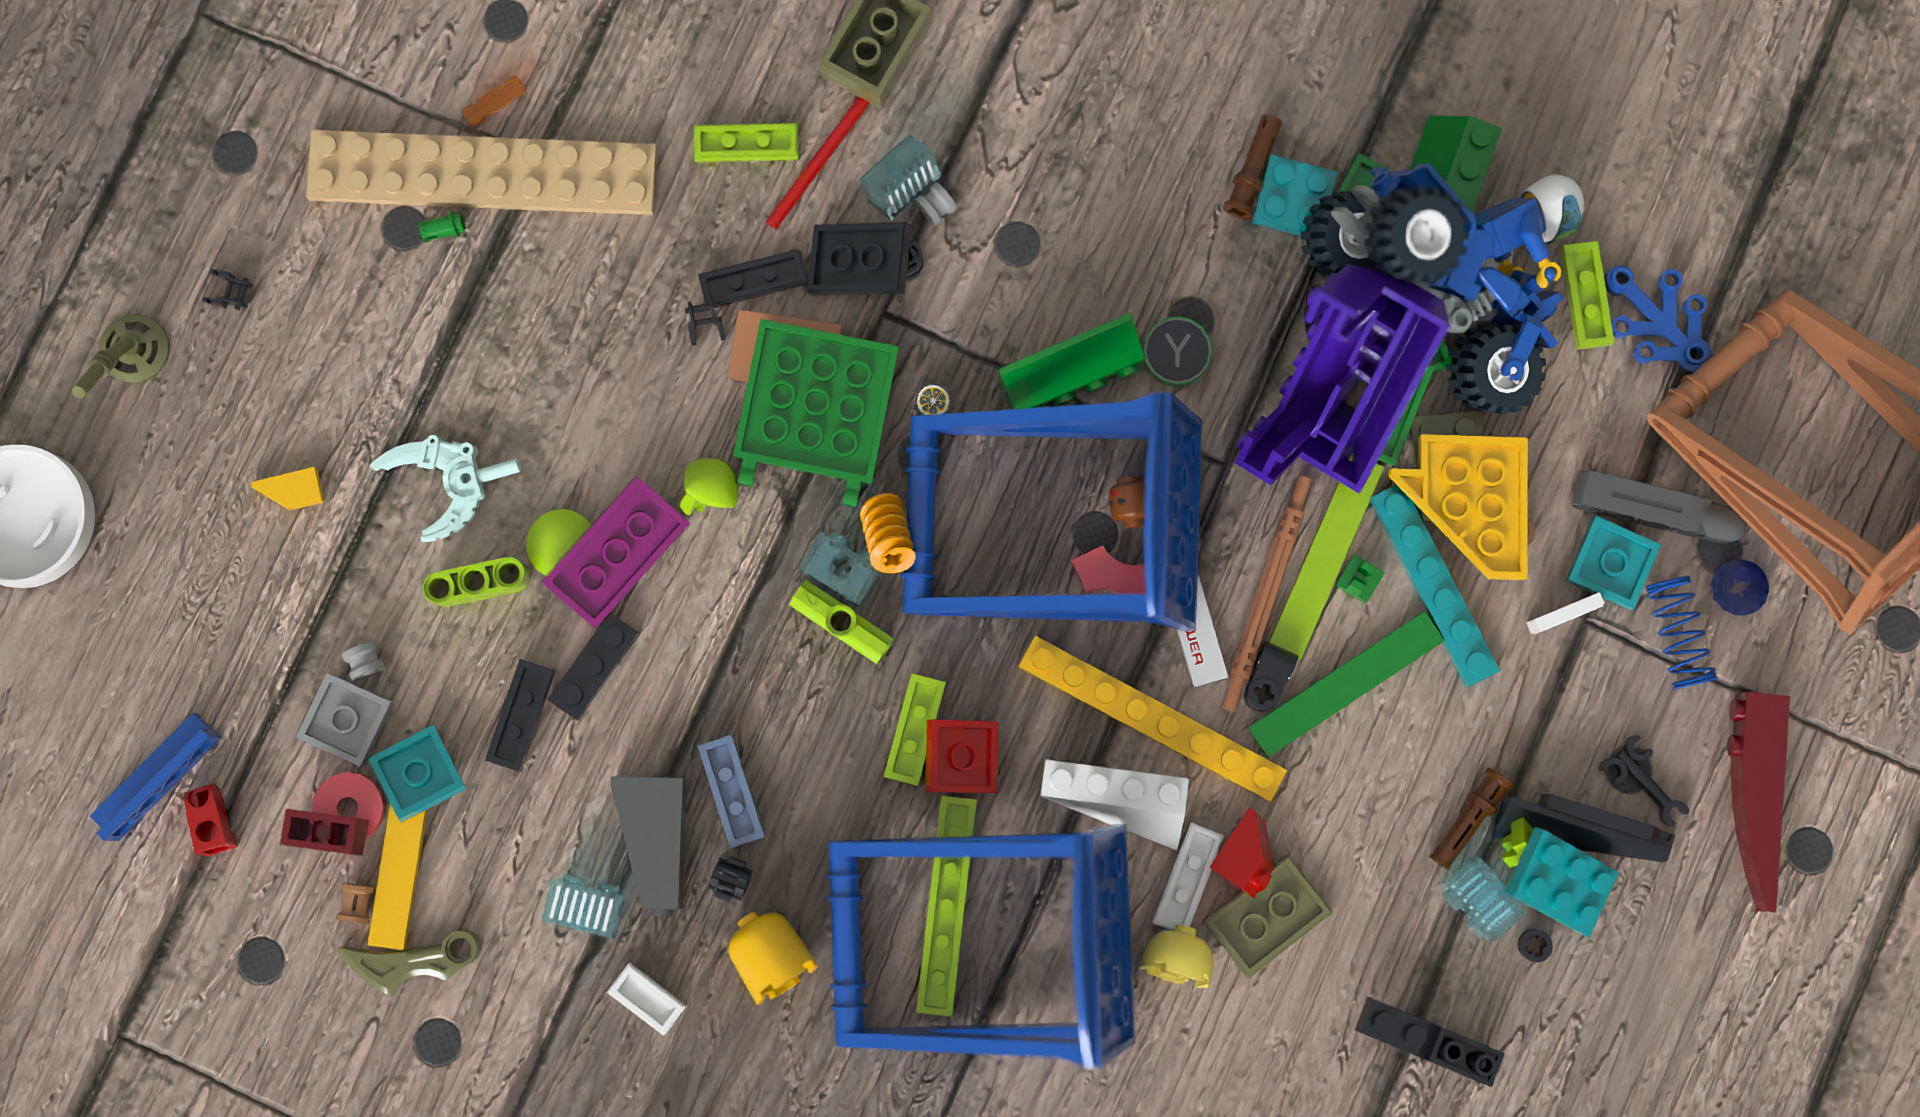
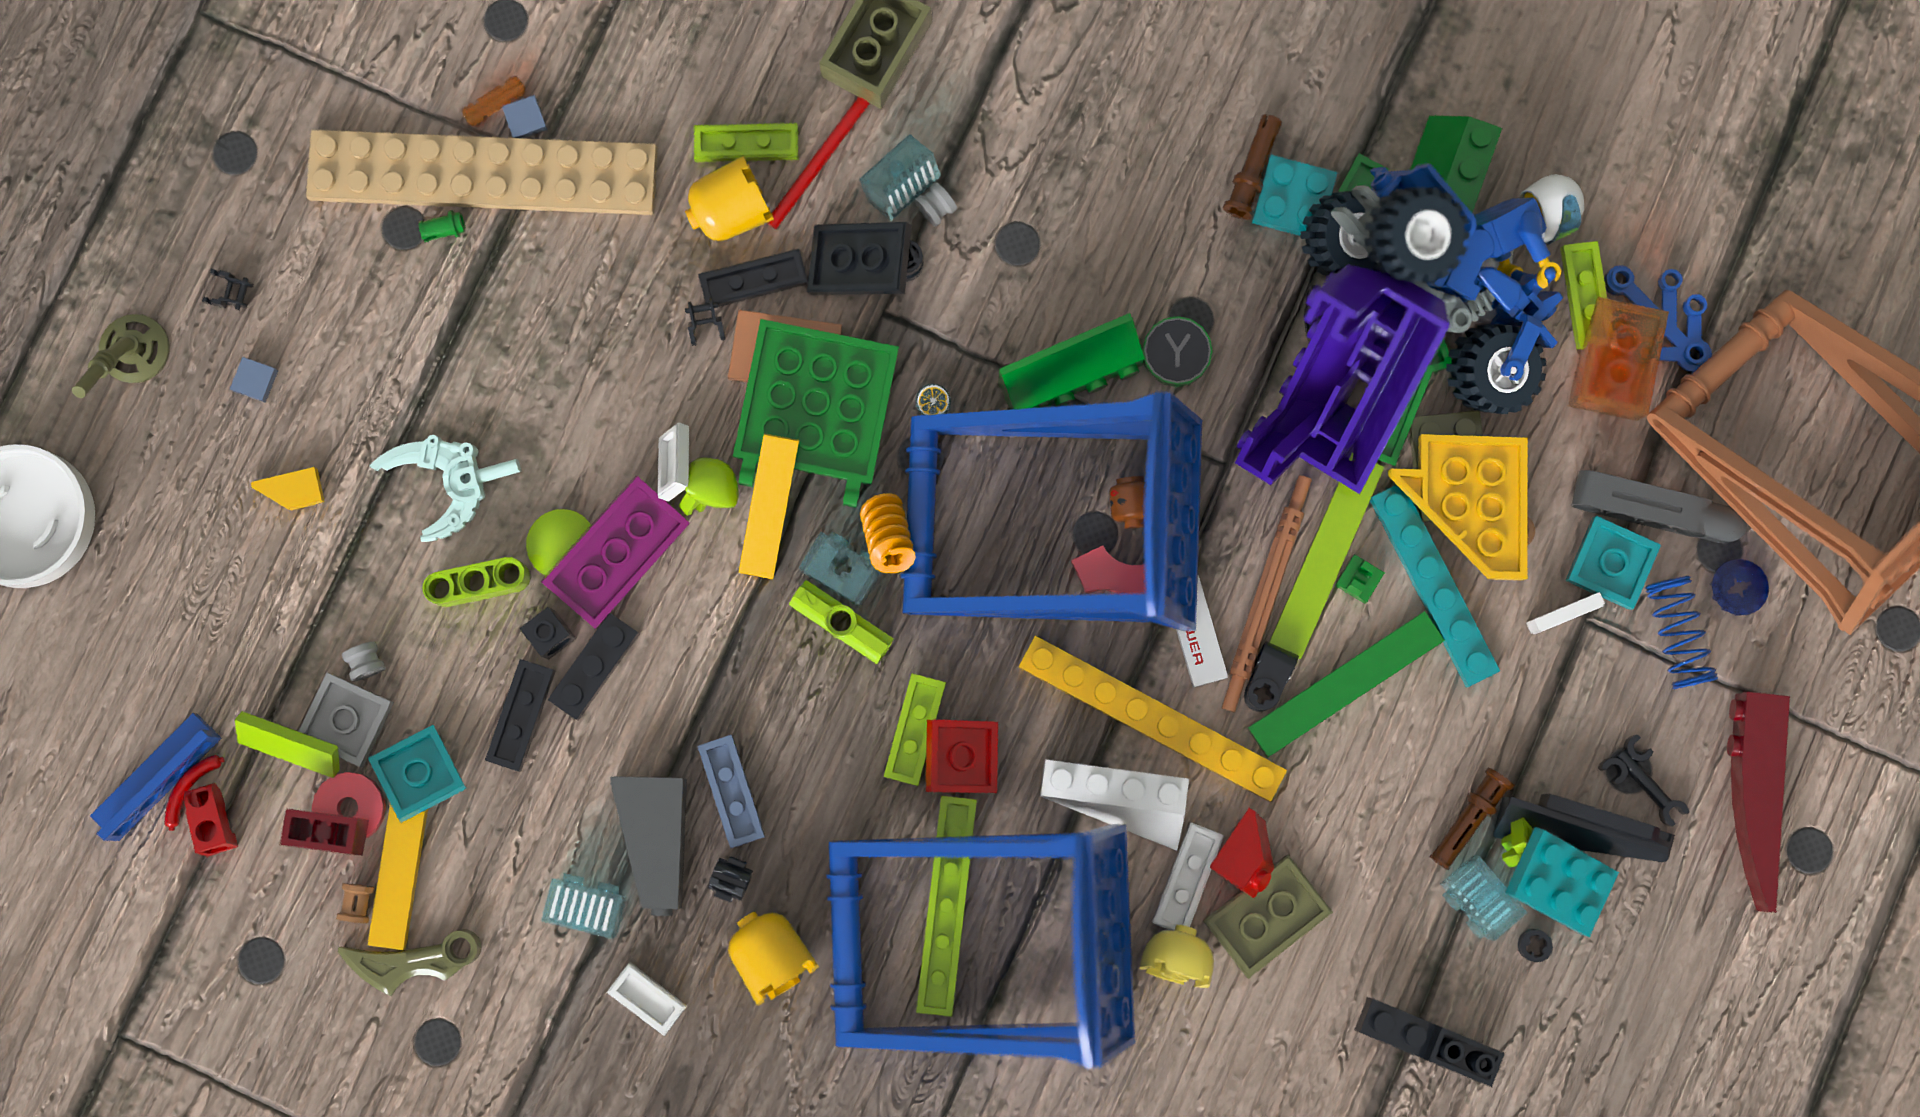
none -> red piece [164,755,225,831]
none -> sand blue tile [230,357,278,403]
none -> lime tile [235,711,340,778]
none -> sand blue tile [502,95,548,139]
none -> black brick [520,607,576,660]
none -> white tile [658,423,689,502]
none -> yellow cylinder [685,156,774,241]
none -> yellow tile [738,433,799,579]
none -> clear orange slope [1568,297,1669,421]

